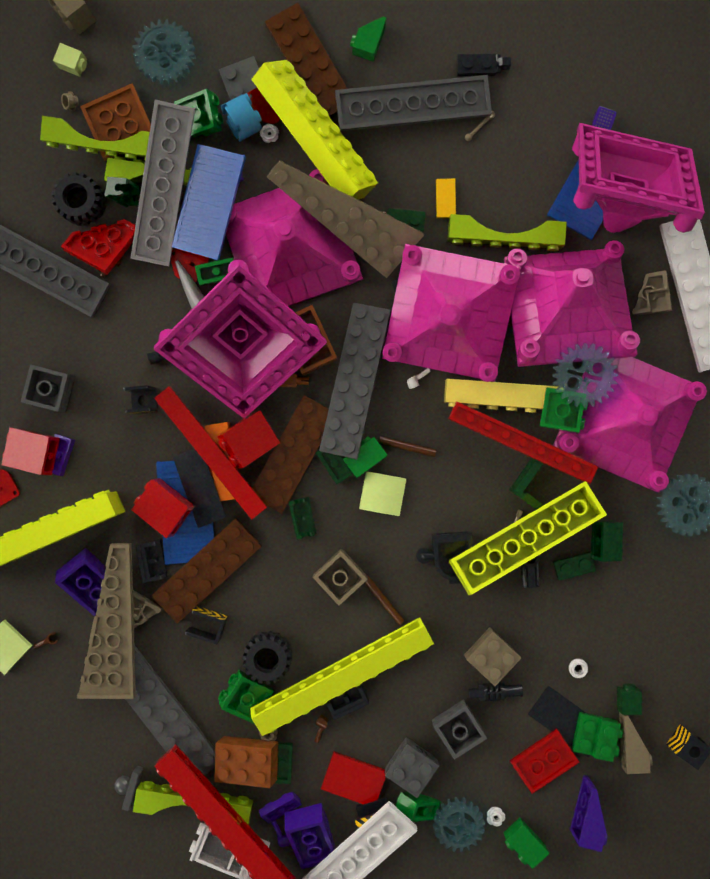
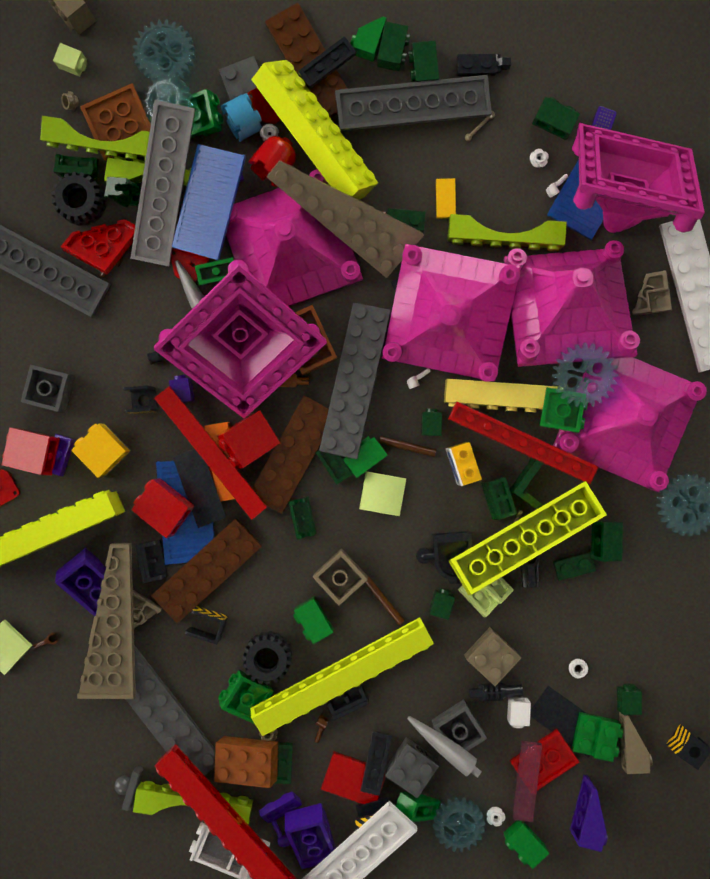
none -> dark green hinge [53,154,99,180]
none -> yellow piece [71,423,131,478]
none -> clear light blue gear [143,75,193,122]
none -> dark purple brick [169,375,195,403]
none -> red cylinder [248,136,296,187]
none -> green brick [293,596,334,644]
none -> black plate [298,36,356,89]
none -> black plate [360,731,392,796]
none -> dark green brick [377,21,411,71]
none -> light grey piece [407,716,482,778]
none -> dark green brick [408,40,439,82]
none -> dark green brick [421,409,442,436]
none -> dark green brick [429,588,455,620]
none -> yellow piece [446,442,482,486]
none -> yellowish green slope [458,577,514,617]
none -> dark green hinge [481,477,517,520]
none -> white brick [507,697,531,728]
none -> clear pink plate [512,741,542,822]
none -> white plate [530,149,549,168]
none -> dark green brick [532,97,580,140]
none -> white hand [546,174,568,198]

